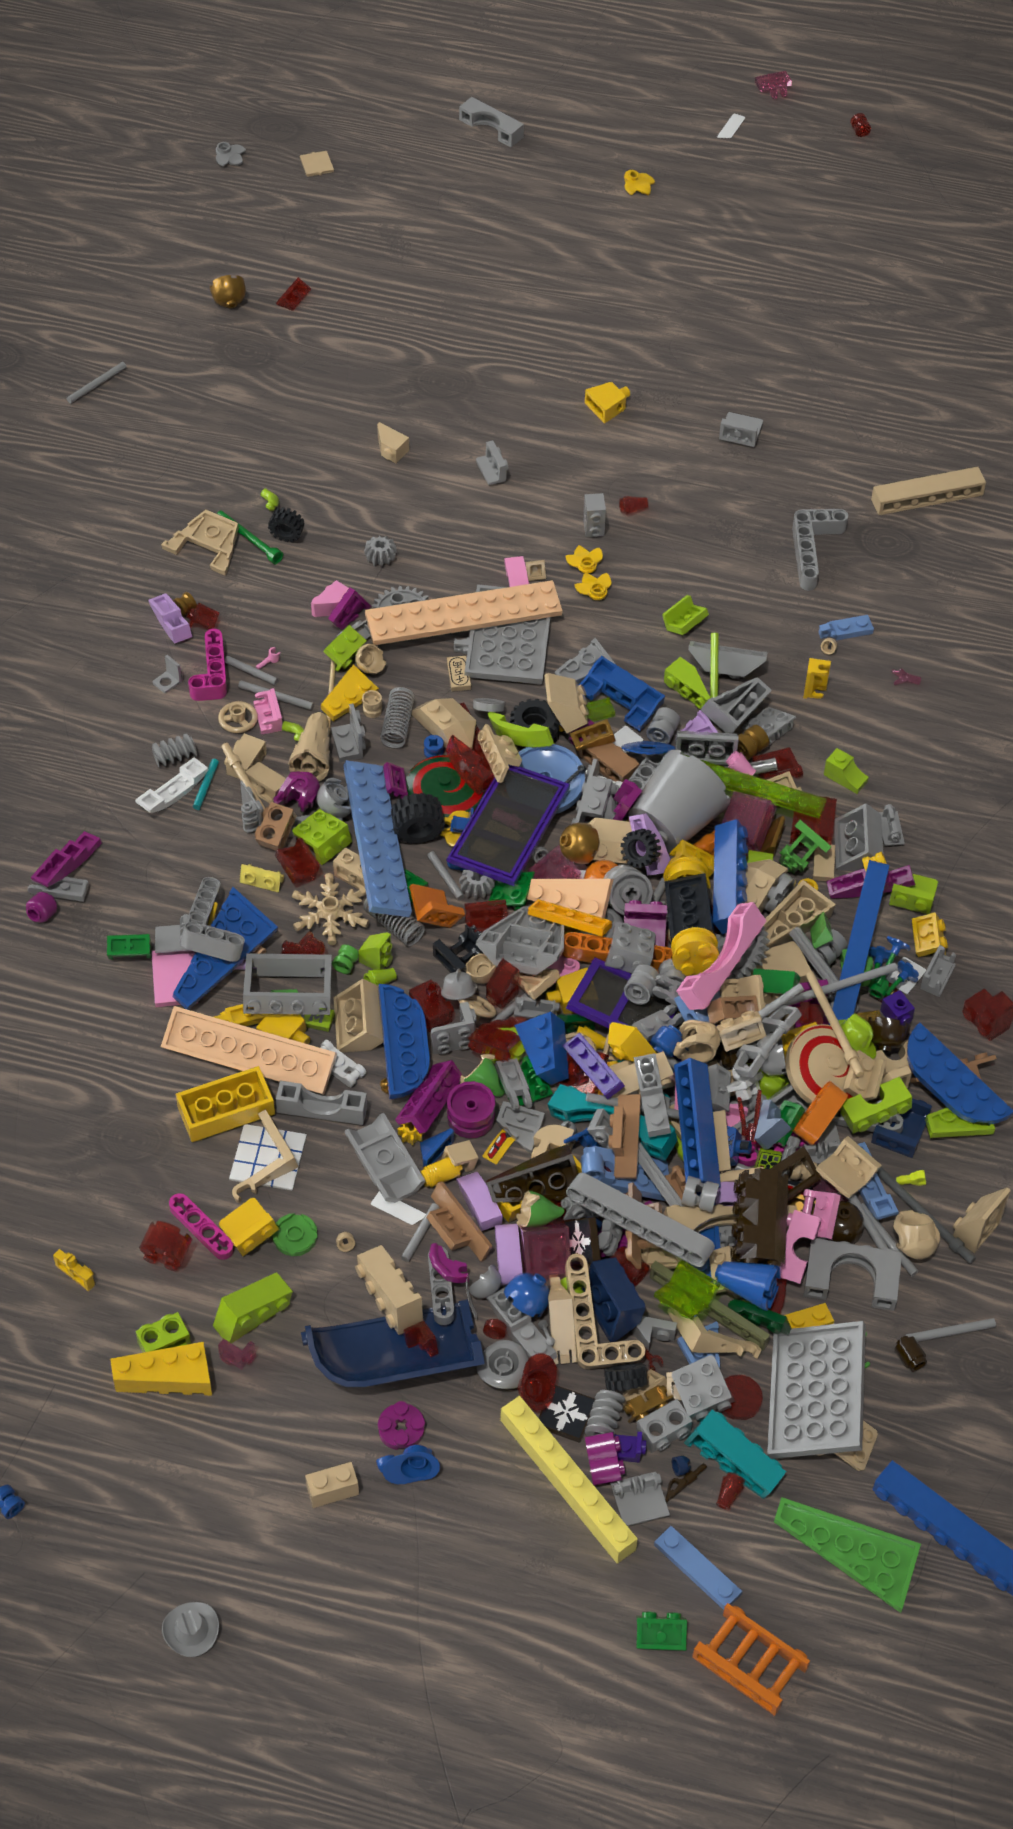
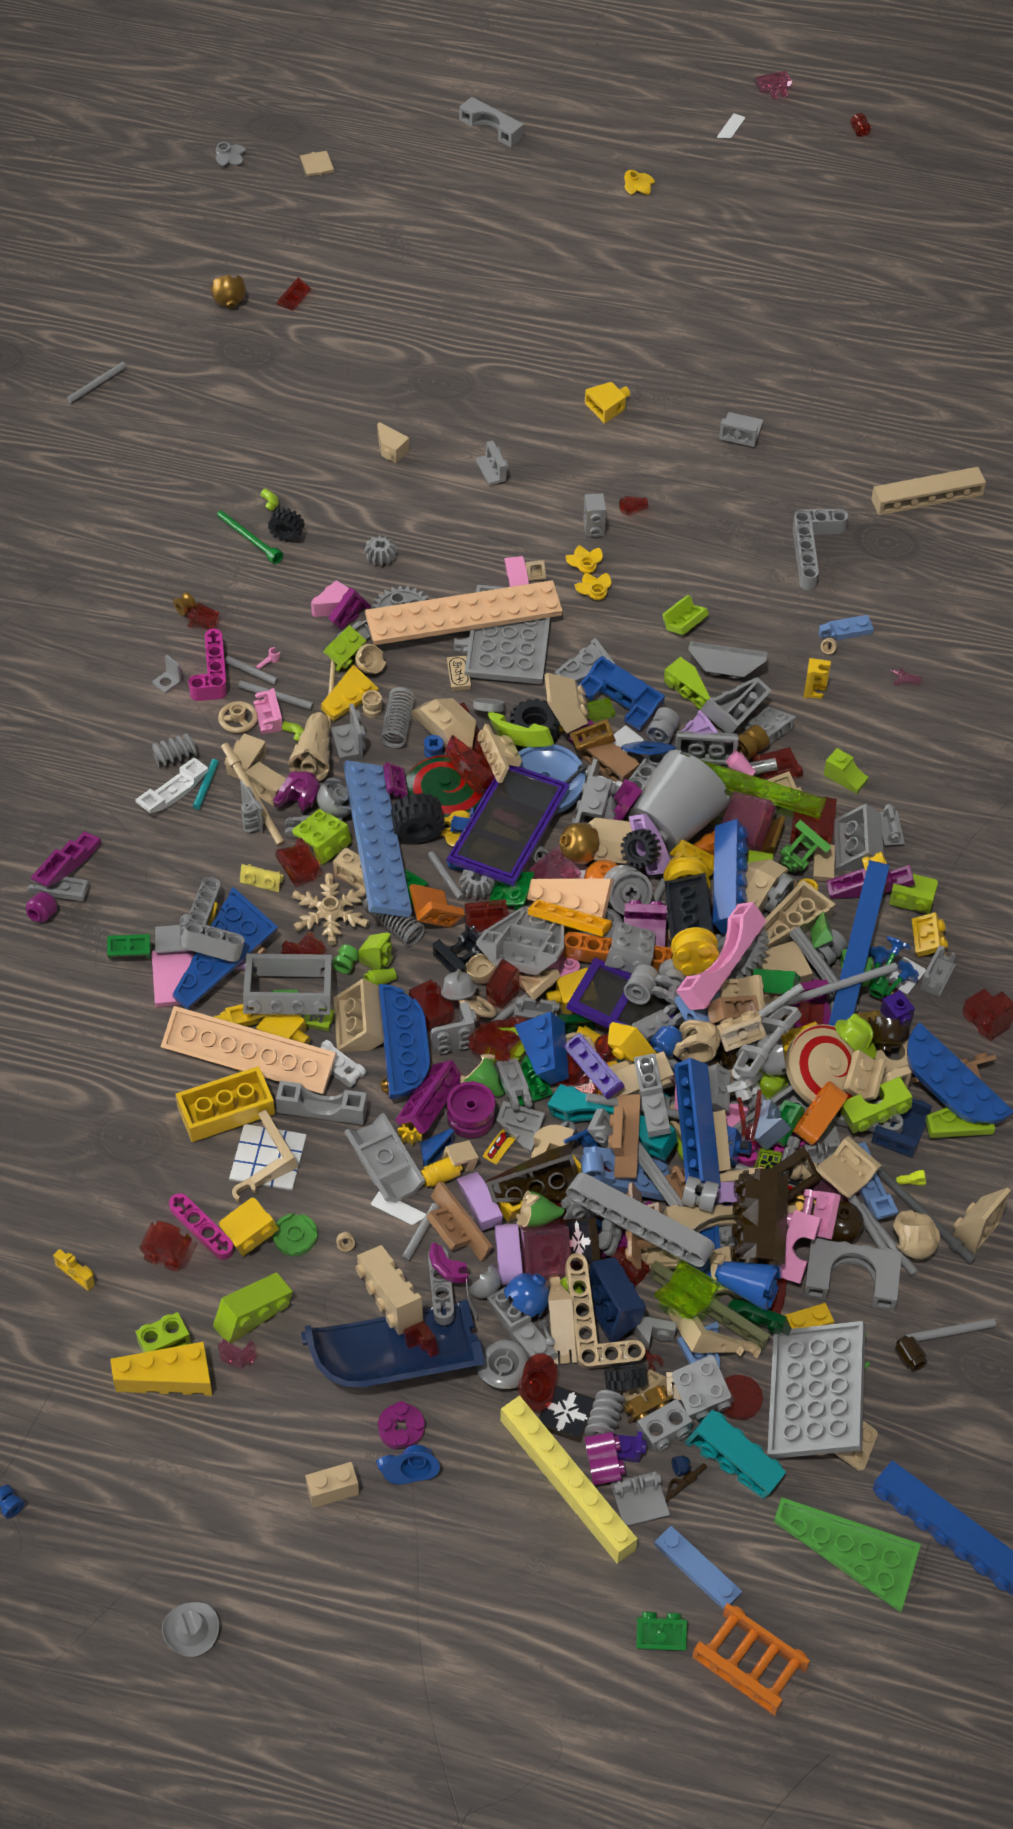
lavender slope [148,593,192,644] -> none
tan wing [161,510,239,576] -> none
medium nougat brick [255,802,297,853] -> none
clear red tile [483,1319,507,1339] -> none
lime bar [710,633,719,698] -> none
clear red cone [716,1472,745,1510] -> none
tan bar [806,971,864,1077] -> none
none -> clear red wheel [595,1034,616,1060]

